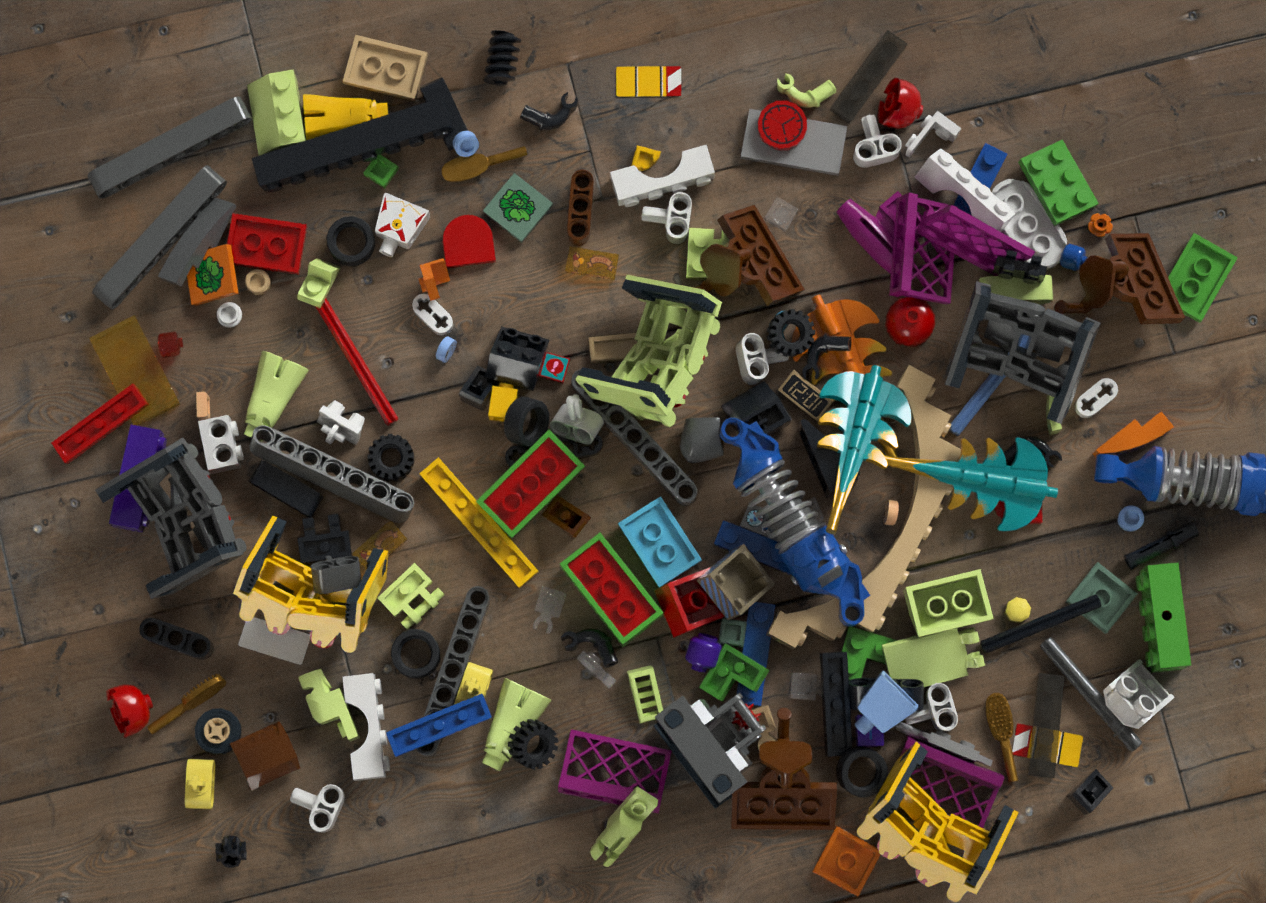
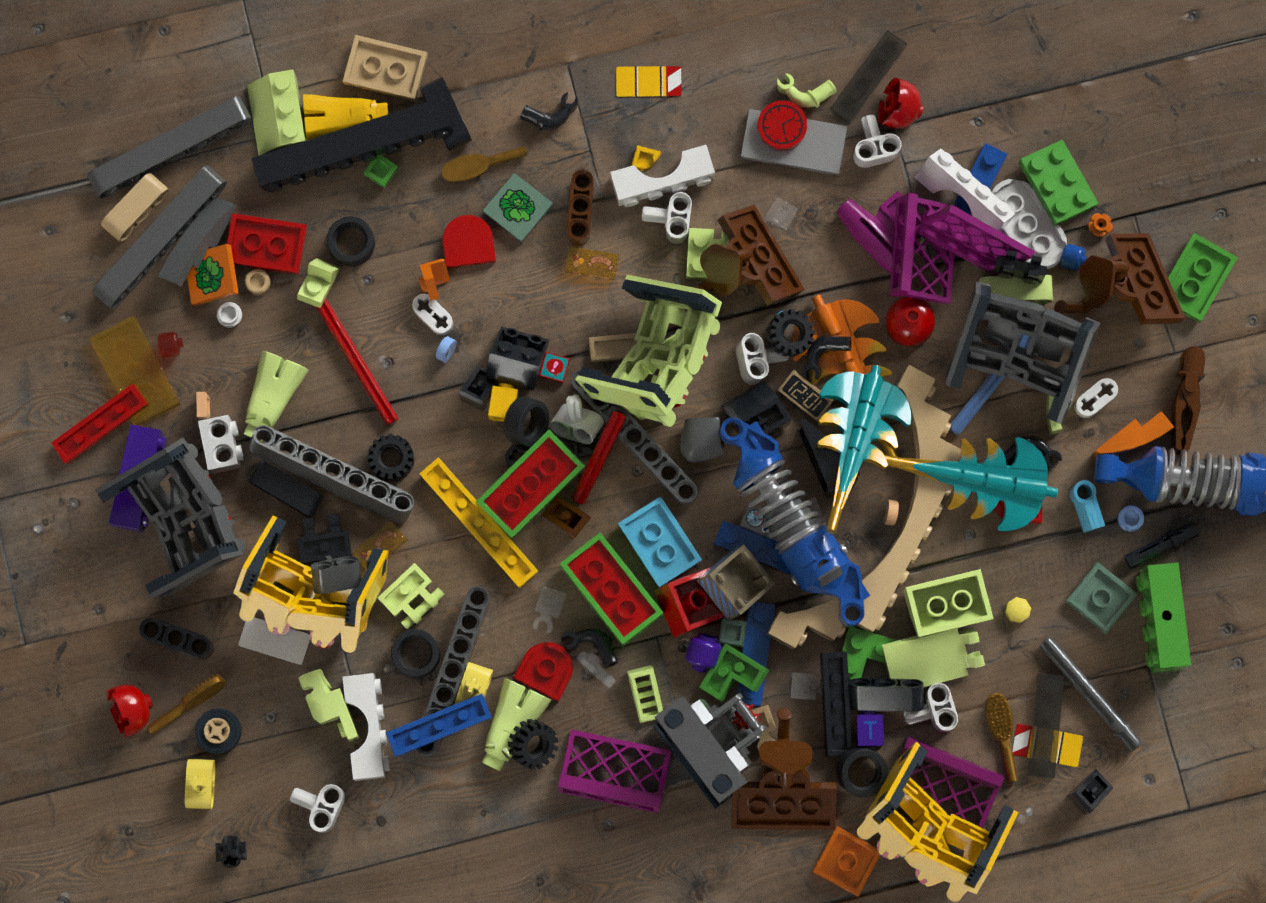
reddish brown slope [229,721,301,791] -> none
white hips [317,400,365,445] -> none
white torso [375,193,430,257] -> none
light blue tile [453,131,479,157] -> none
black piece [483,30,521,86] -> none
yellowish green plate [590,786,658,867] -> none
light blue torso [854,670,918,735] -> none
light grey plate [895,722,993,767] -> none
white bracket [905,111,961,158] -> none
black axle [980,595,1102,653] -> none
white slope [1103,659,1175,729] -> none
none -> tan beam [101,173,169,242]
none -> red tile [513,642,573,702]
none -> red axle [572,411,626,505]
none -> medium azure piece [1069,480,1105,533]
none -> reddish brown arm [1171,346,1205,455]

